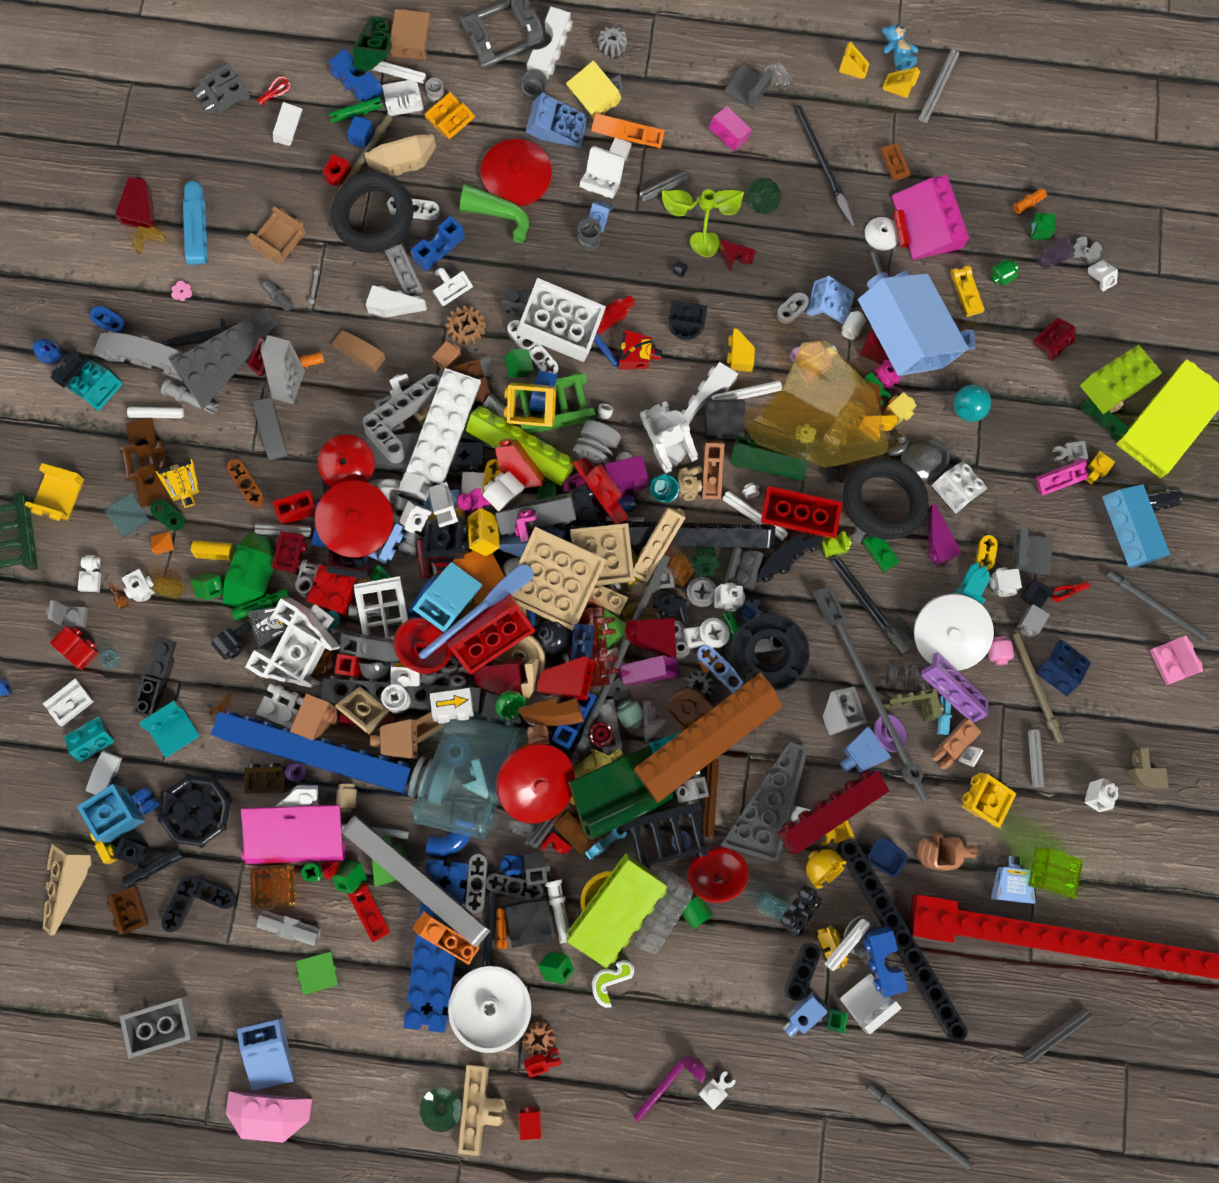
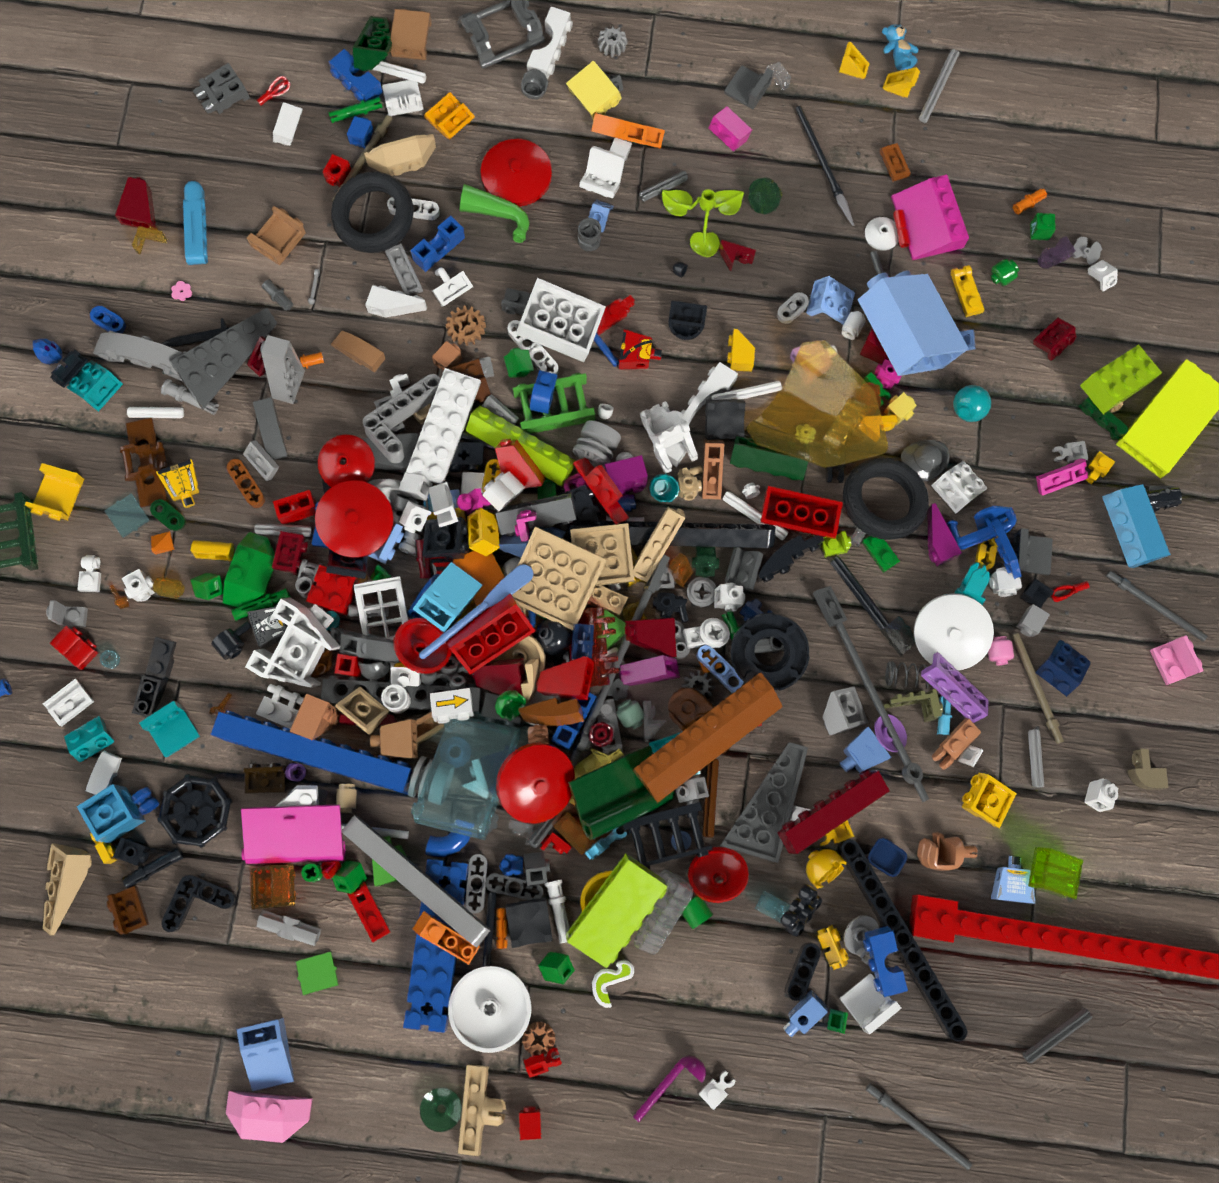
light grey brick [120,996,197,1059] -> none
light grey wheel [425,78,445,103] -> none
yellow window [504,383,556,427] -> none
medium blue slope [526,93,588,147] -> none
white axle [825,919,871,971] -> none
dark grey arm [886,434,908,458] -> none
none -> light grey plate [243,440,279,481]
none -> blue plate [946,506,1022,579]

